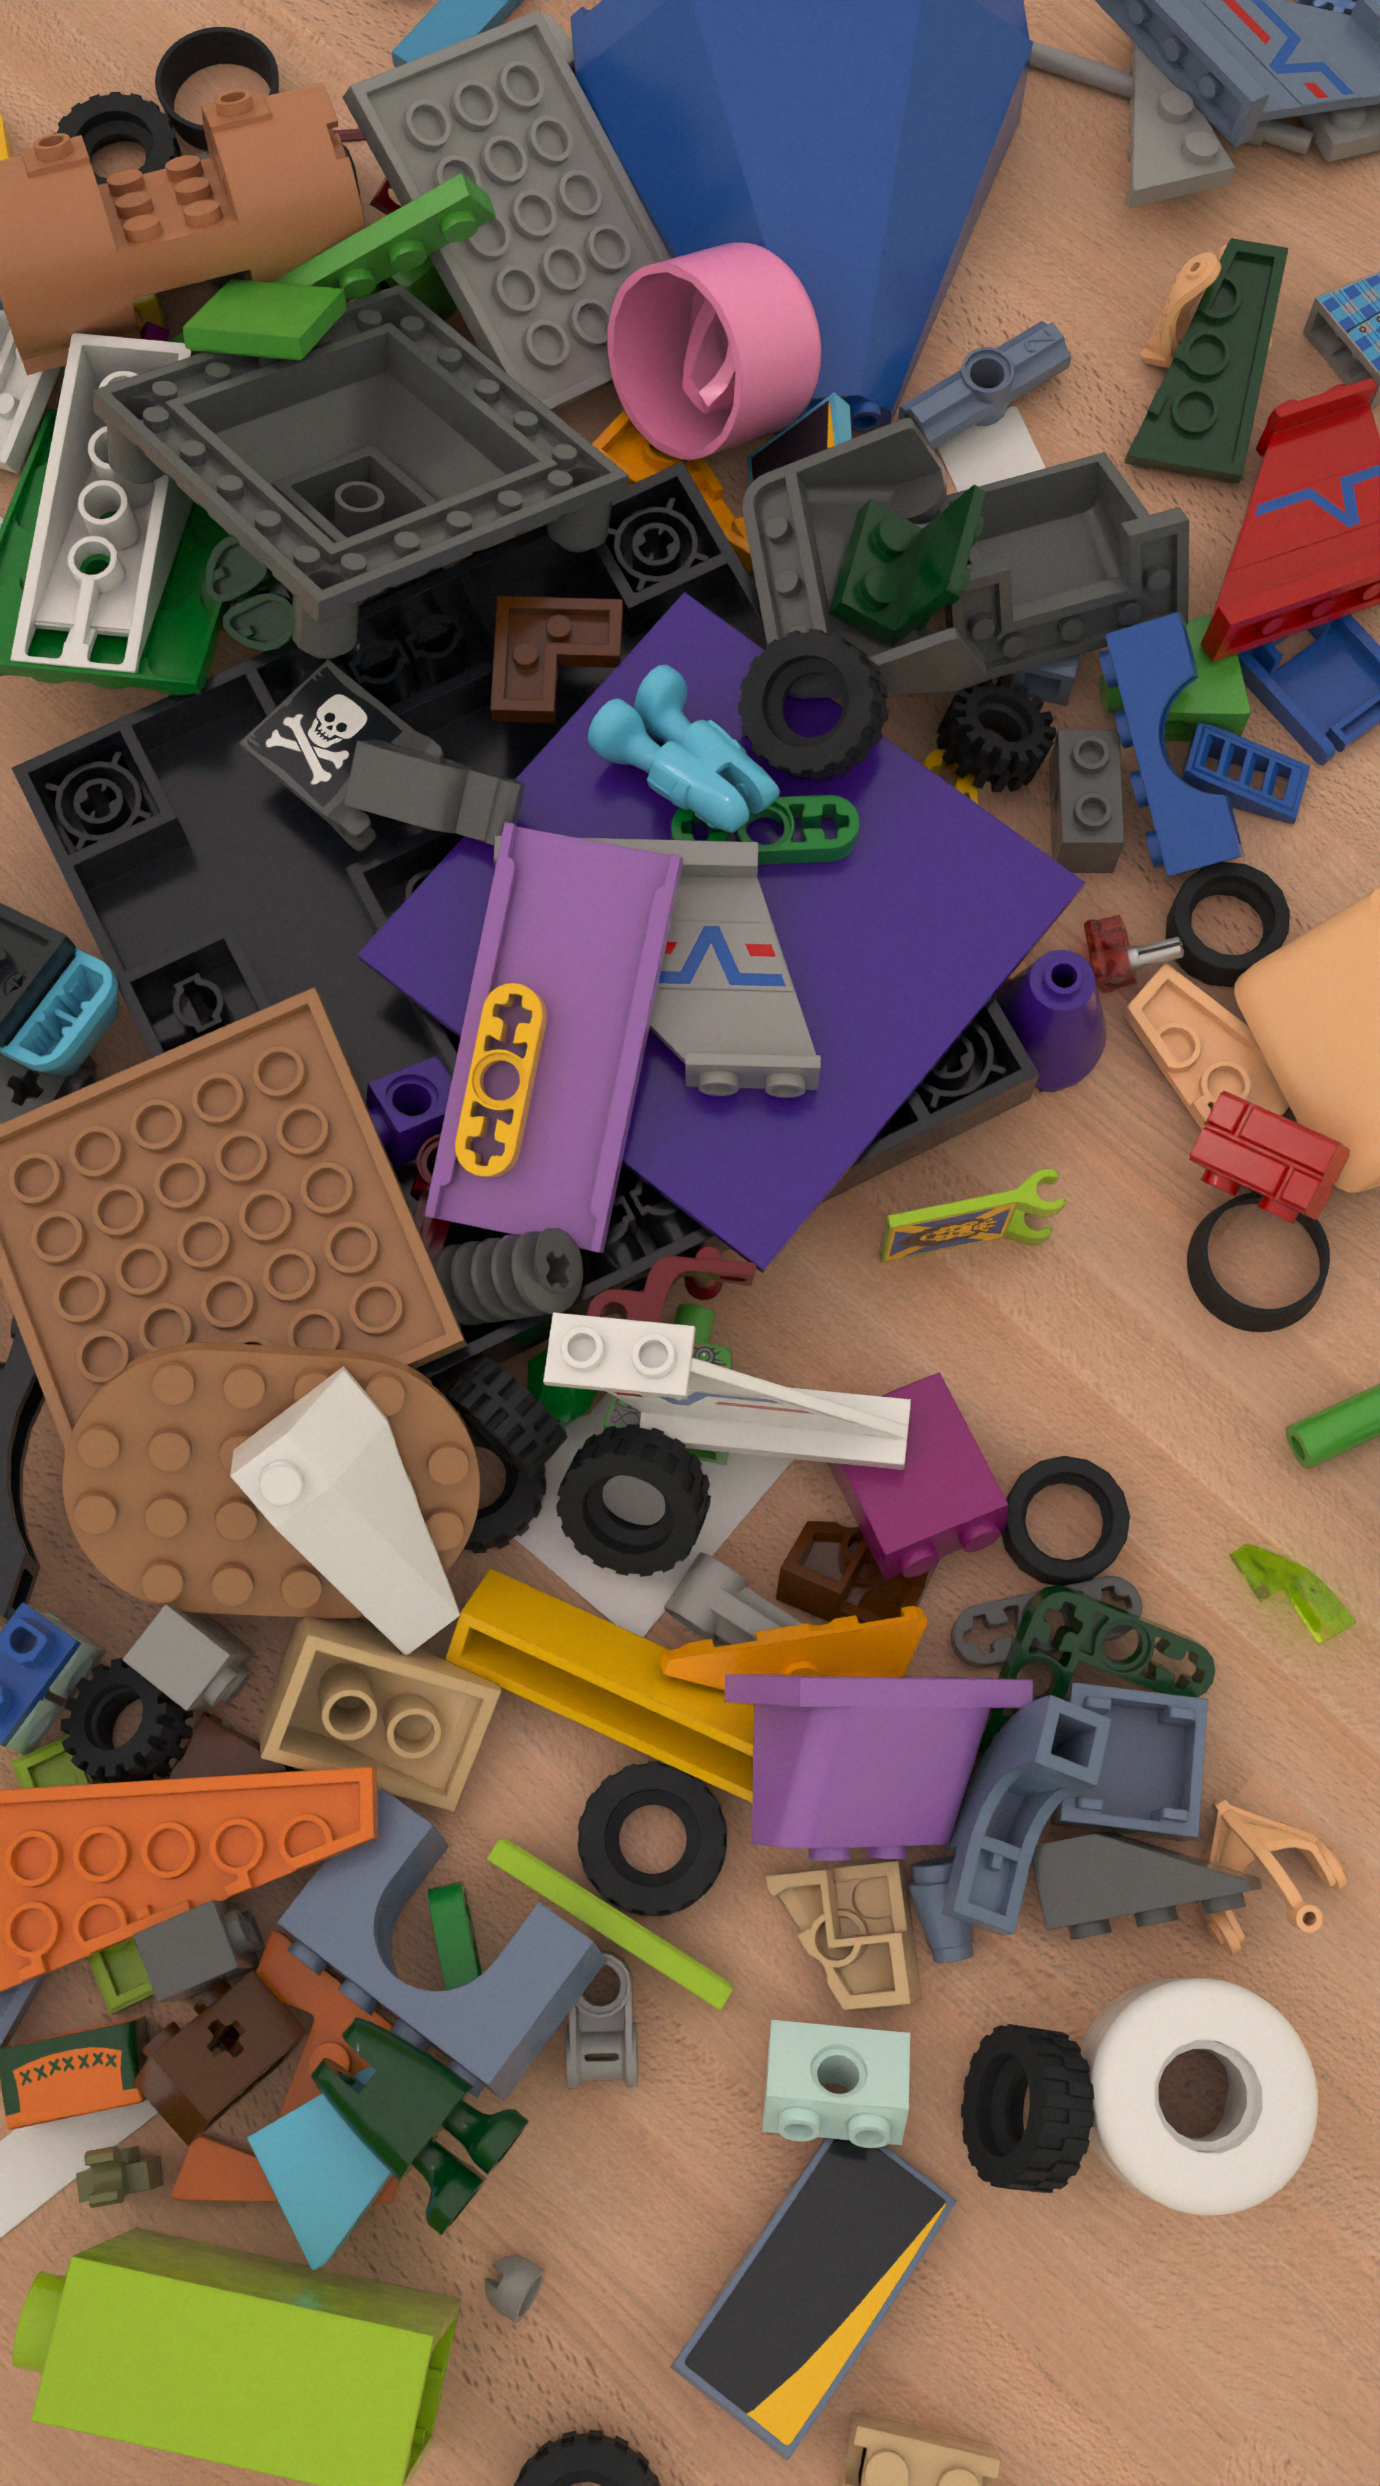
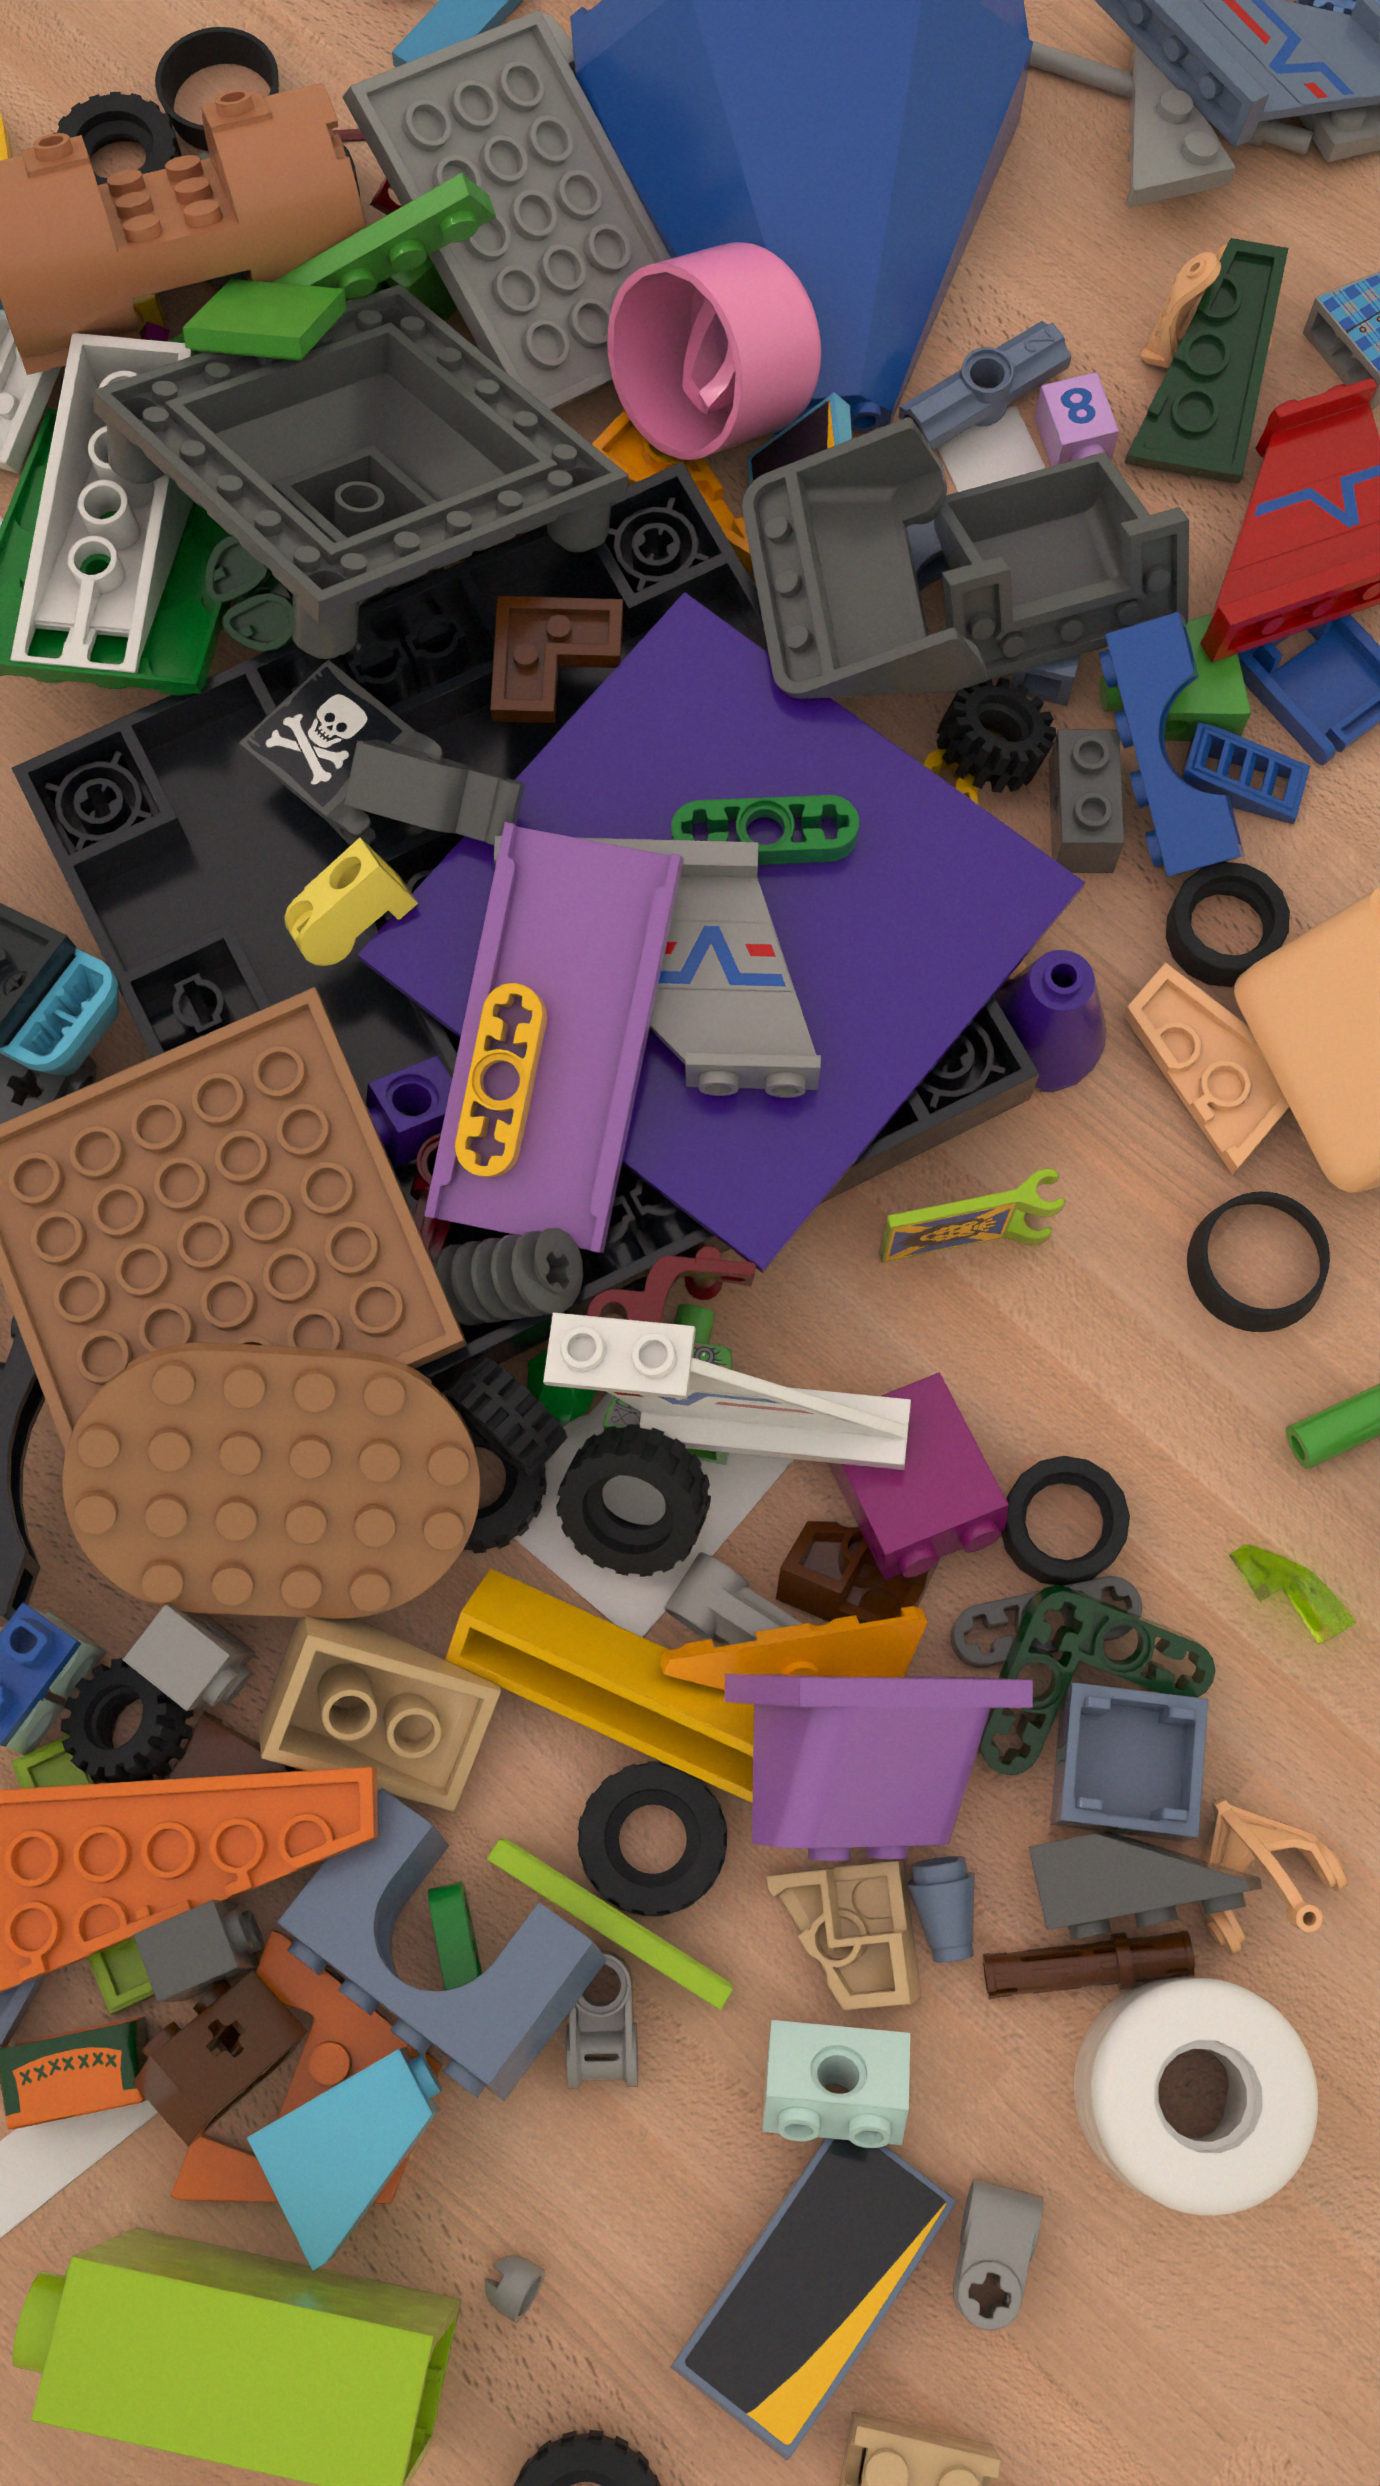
olive plate [76,2146,164,2208] -> none
white wedge [230,1366,460,1656] -> none
dark green piece [311,2017,529,2236] -> none
medium azure piece [588,664,780,834] -> none
black tyre [738,629,889,781] -> none
dark green bracket [829,484,986,647] -> none
sand blue arch [941,1695,1112,1936] -> none
black tyre [961,2024,1094,2193] -> none
clear red piece [1084,915,1184,993] -> none
red brick [1189,1090,1351,1224] -> none
none -> light yellow leg [284,838,418,966]
none -> light grey piece [953,2178,1043,2330]
none -> reddish brown pin [982,1930,1195,2000]
none -> lavender brick [1034,372,1119,467]

